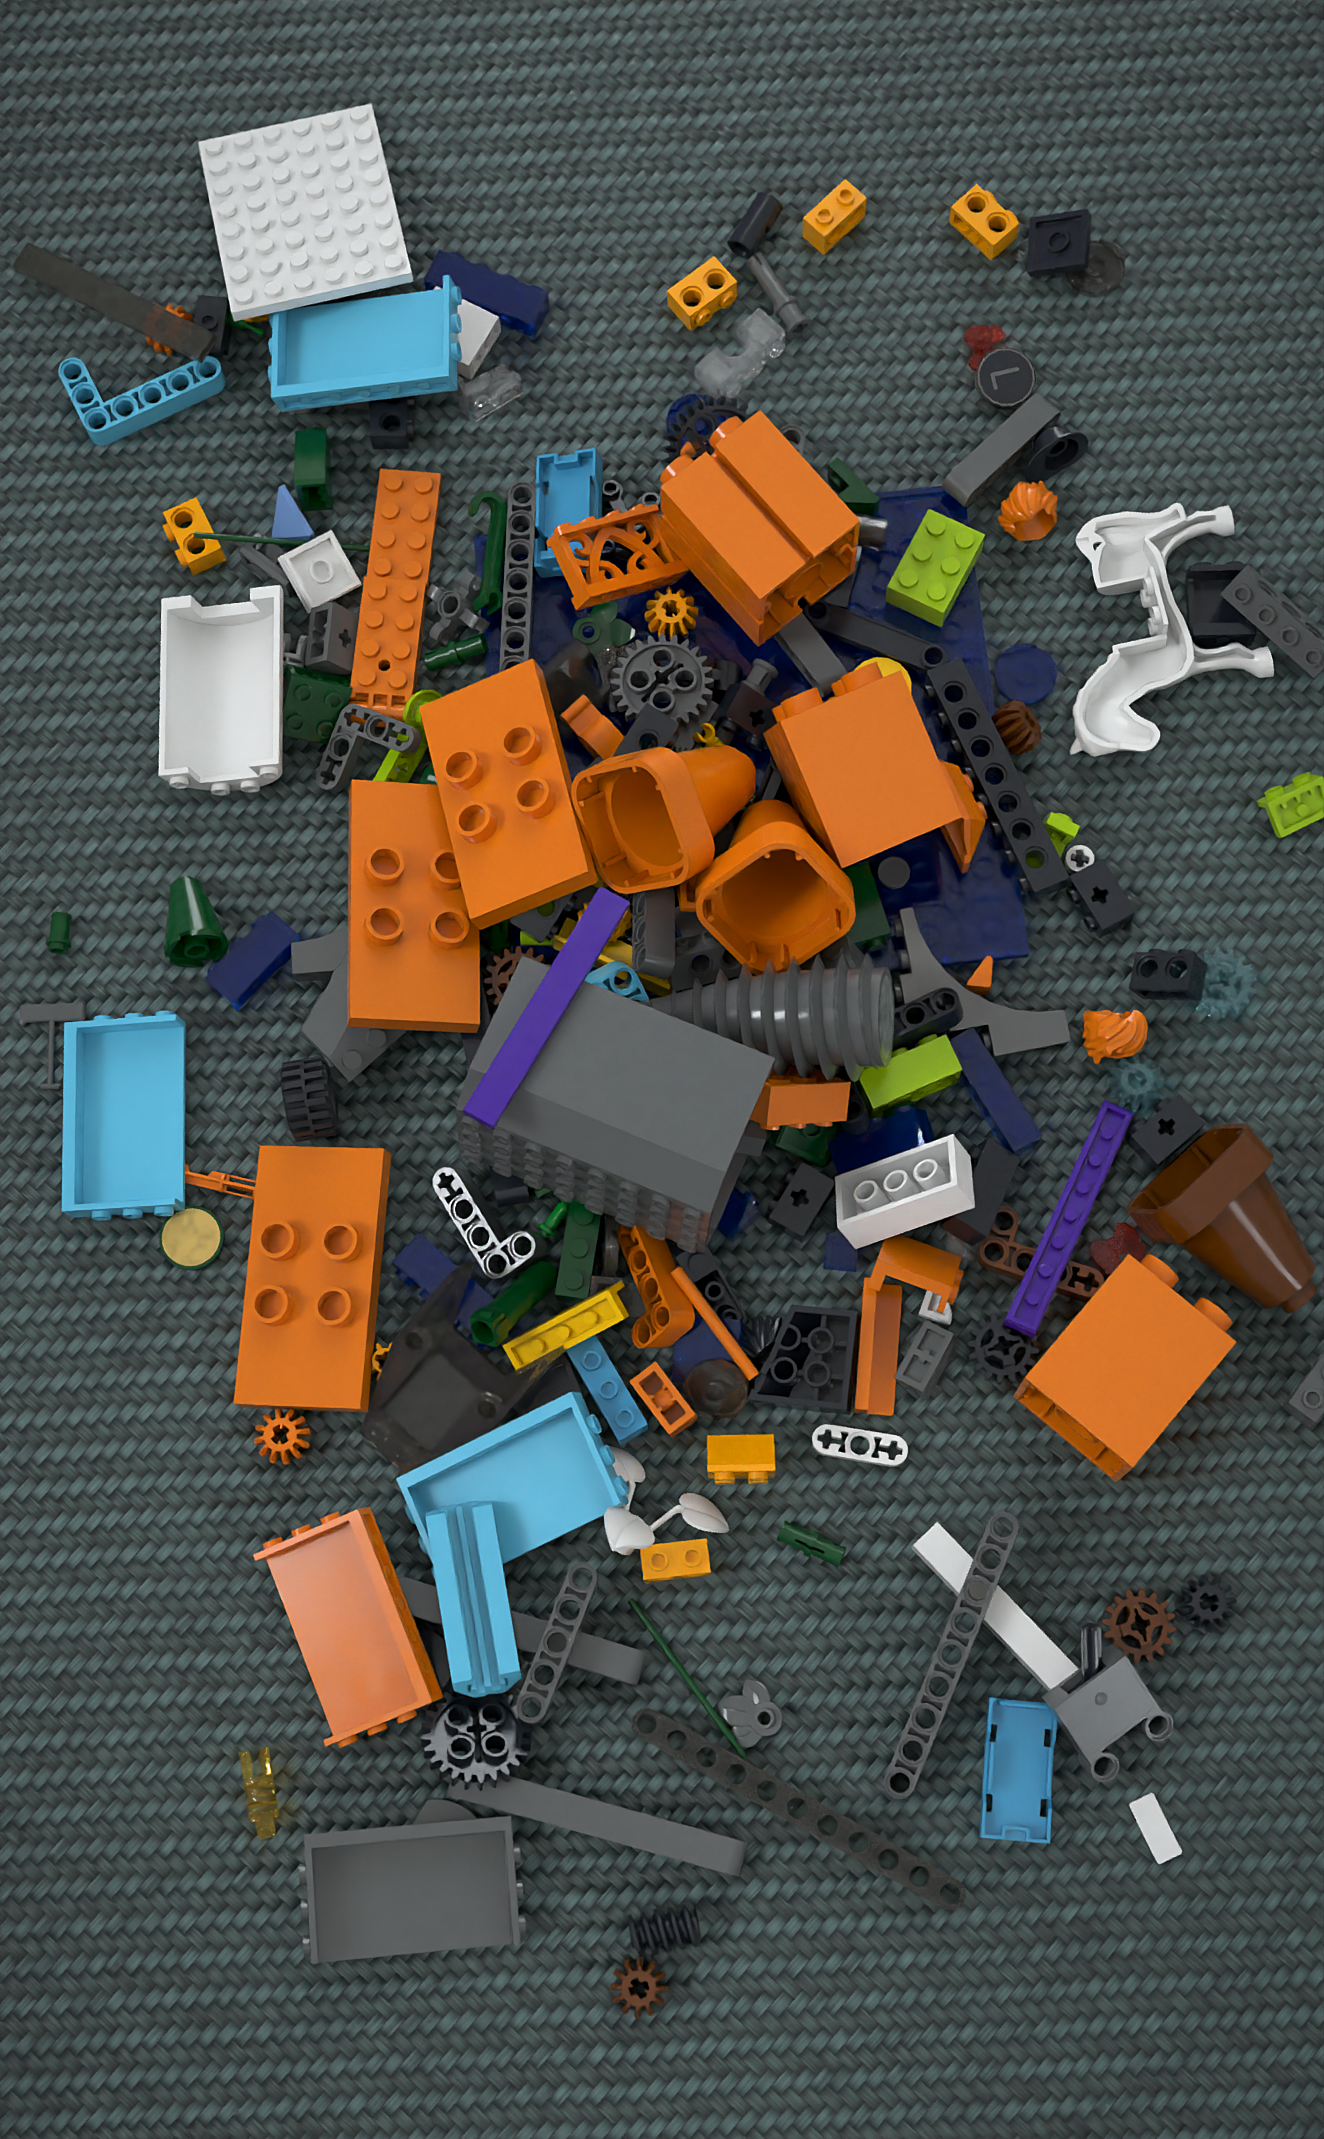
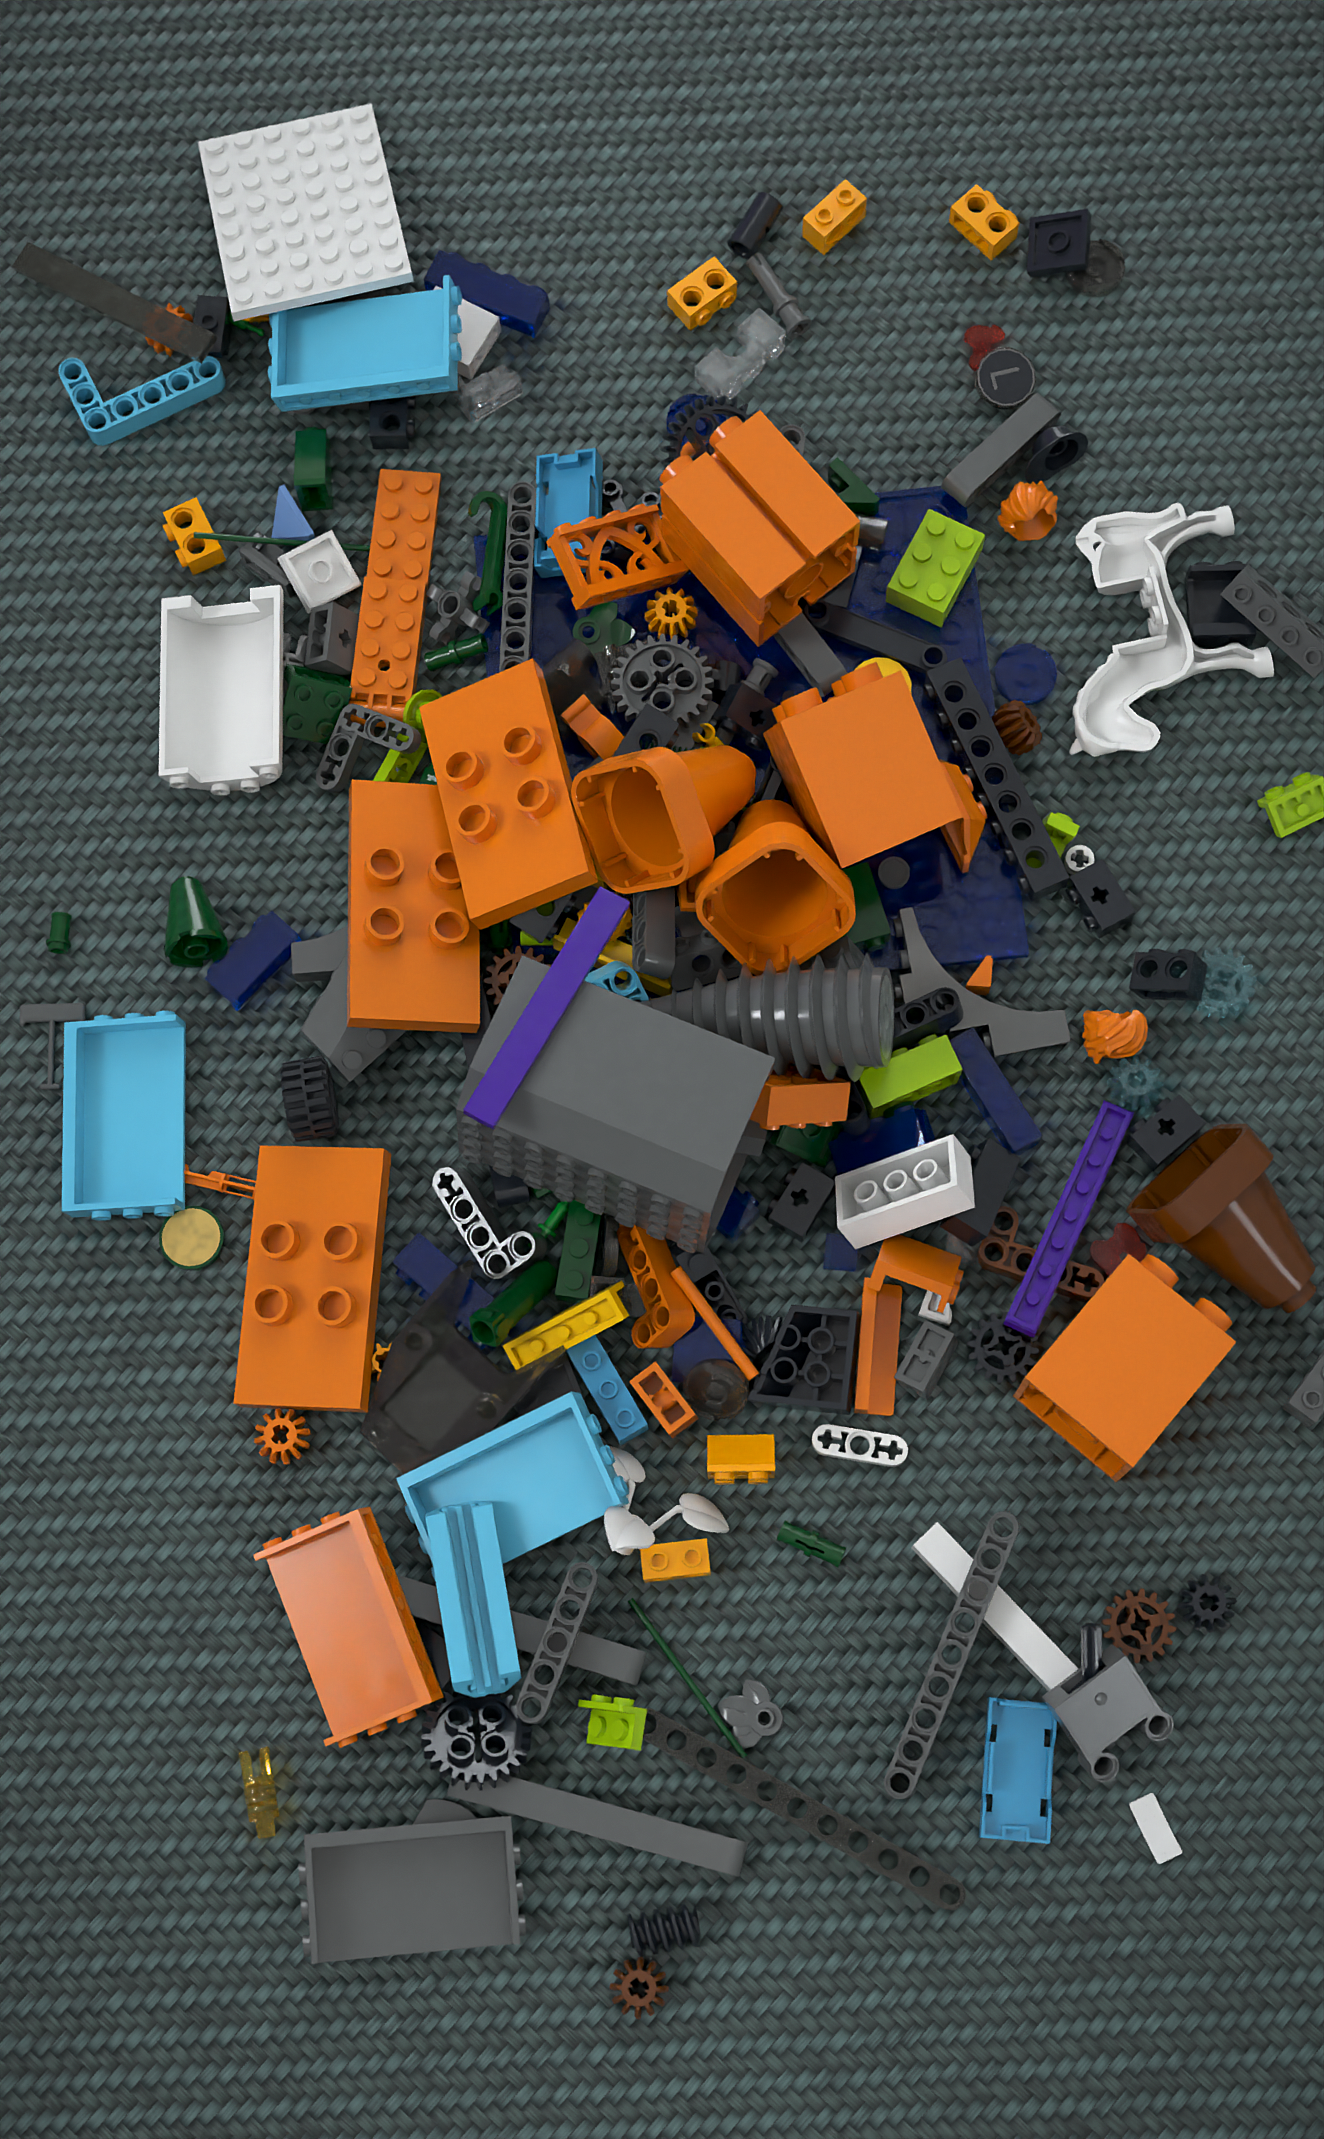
none -> lime bracket [578,1694,647,1751]

